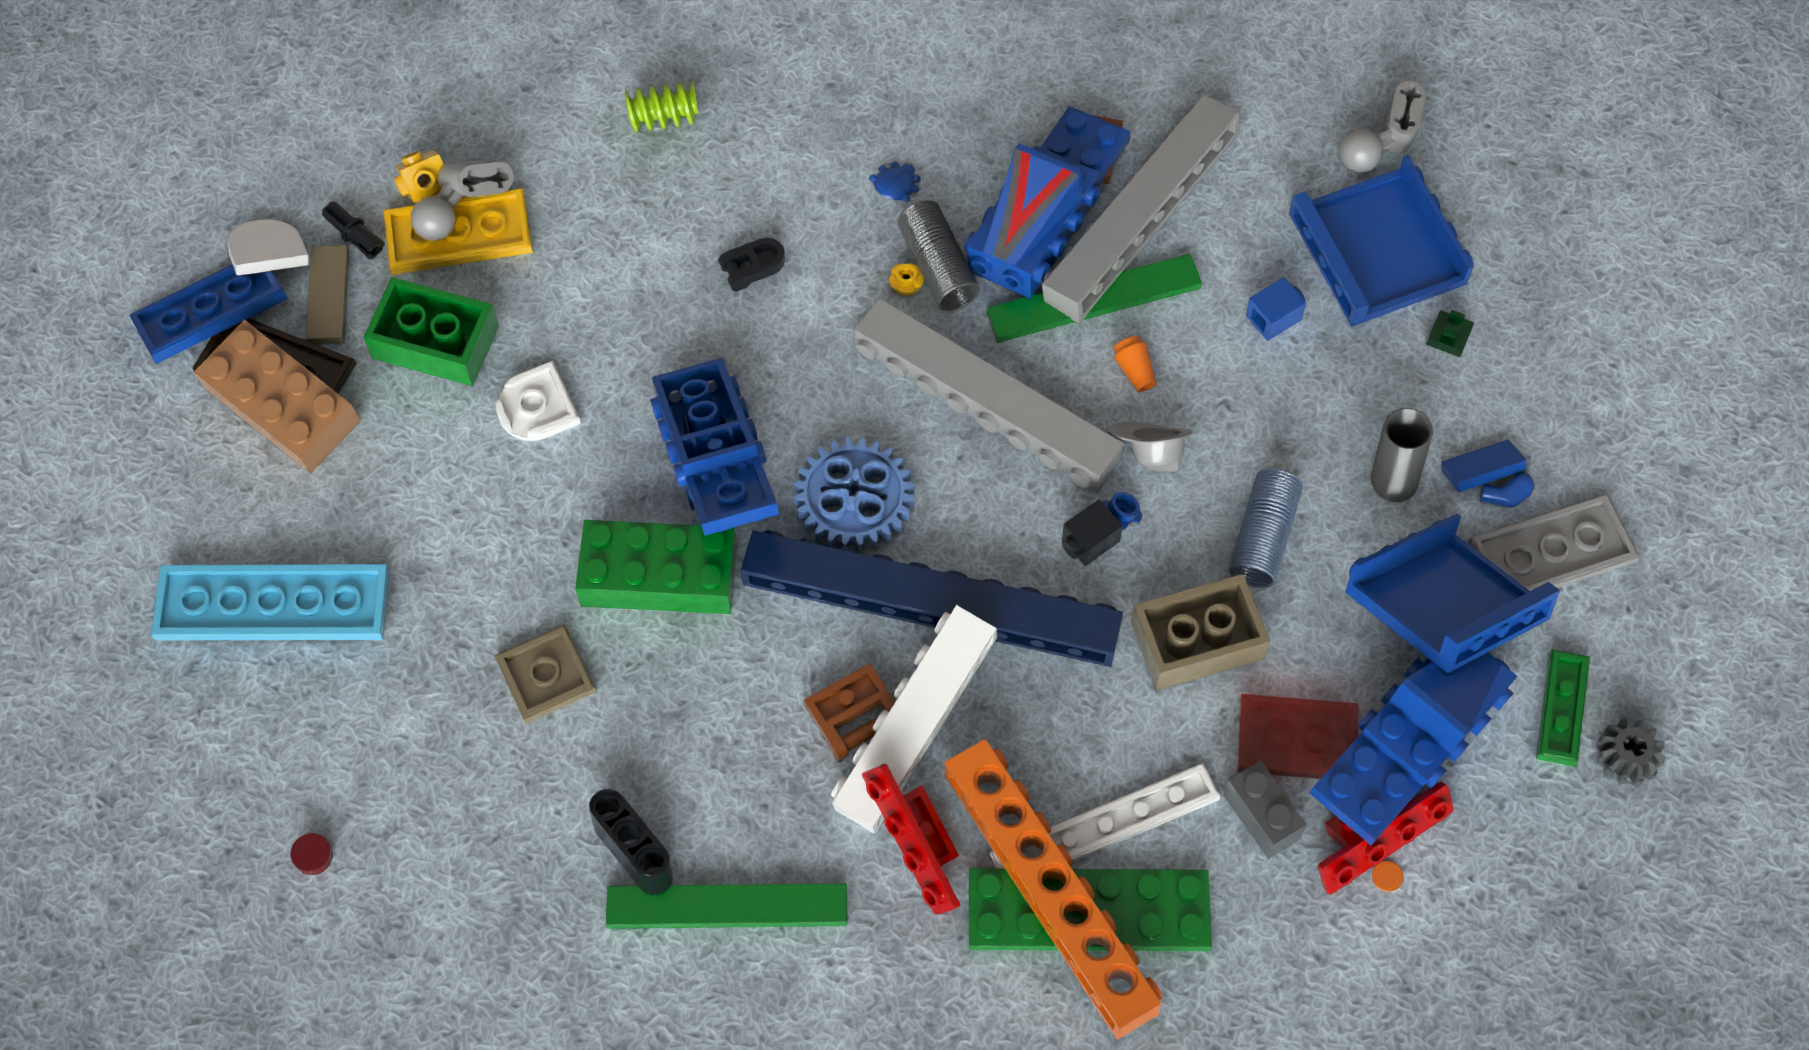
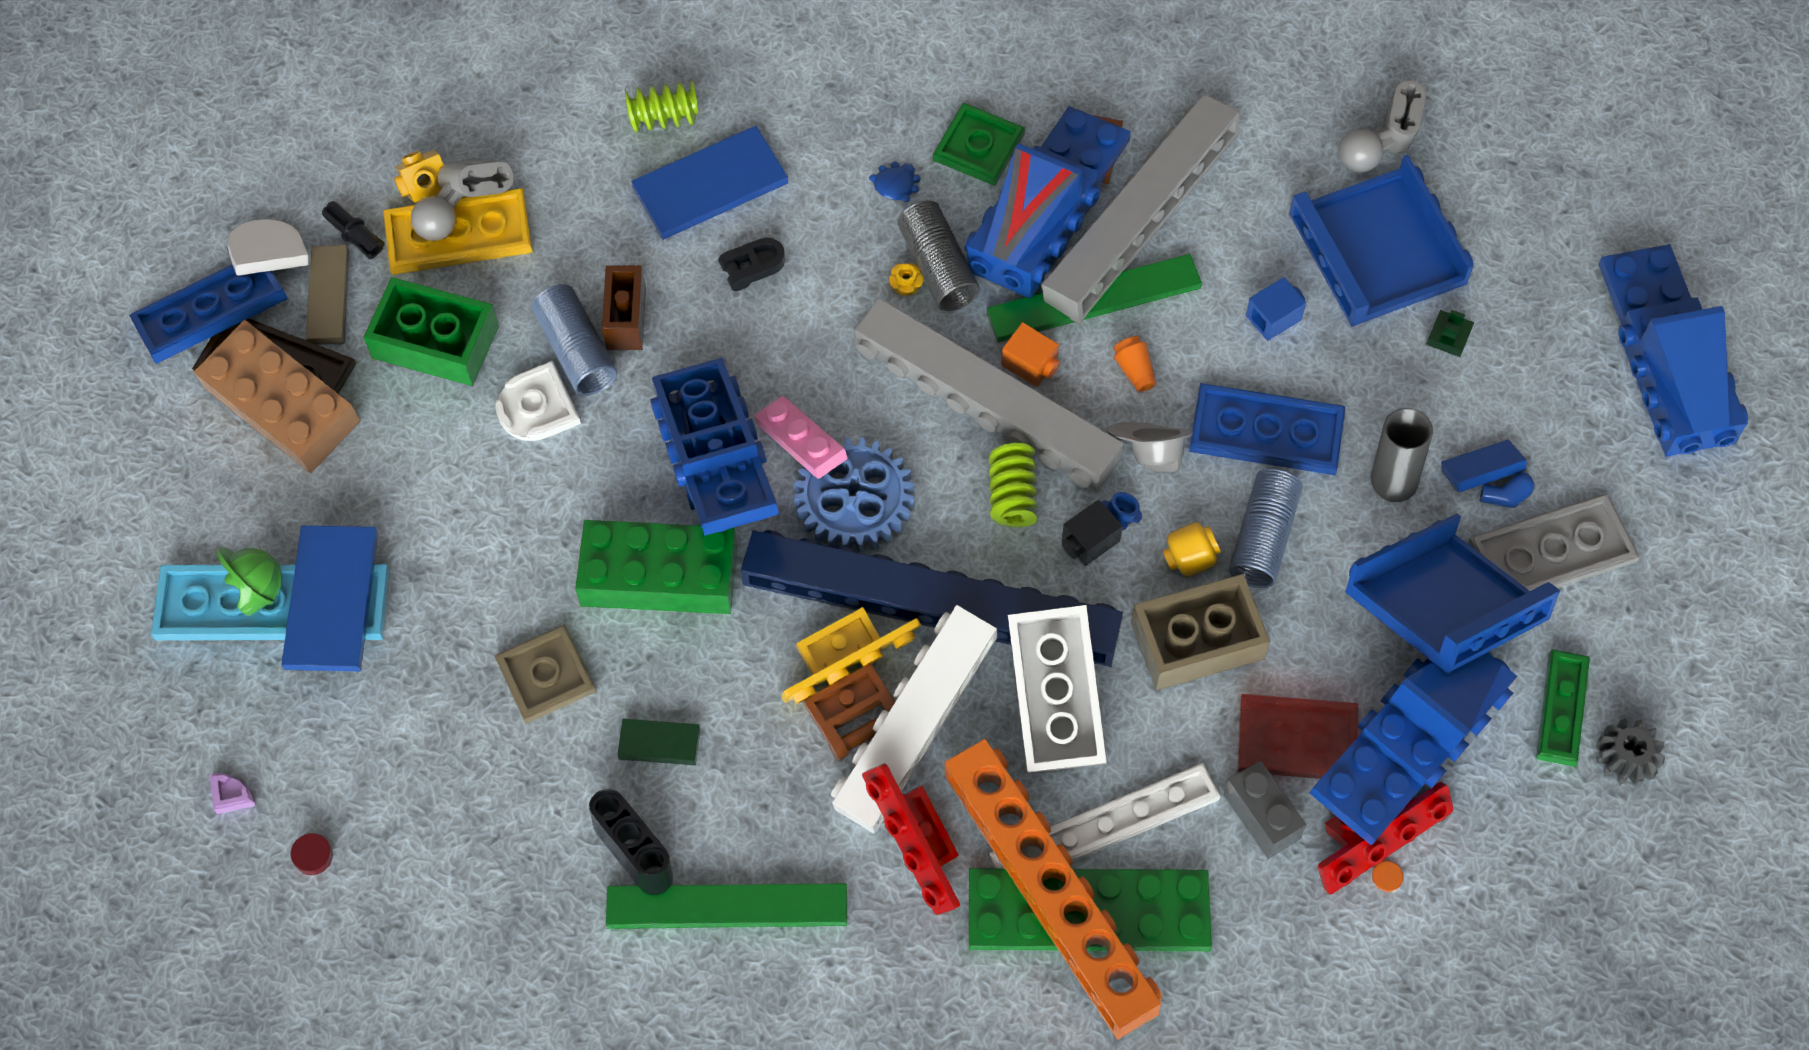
none -> lavender tile [209,773,256,814]
none -> bright green piece [216,547,282,616]
none -> blue tile [281,525,379,672]
none -> sand blue piece [531,284,618,396]
none -> reddish brown brick [602,265,646,350]
none -> dark green tile [617,719,701,766]
none -> blue tile [631,126,788,240]
none -> bright pink plate [754,396,848,479]
none -> yellow bracket [781,607,921,704]
none -> green tile [933,103,1025,186]
none -> lime piece [988,443,1038,528]
none -> orange brick [1001,322,1060,387]
none -> white brick [1008,605,1107,773]
none -> yellow head [1162,522,1221,577]
none -> blue tile [1189,383,1346,476]
none -> blue wedge [1598,244,1748,457]

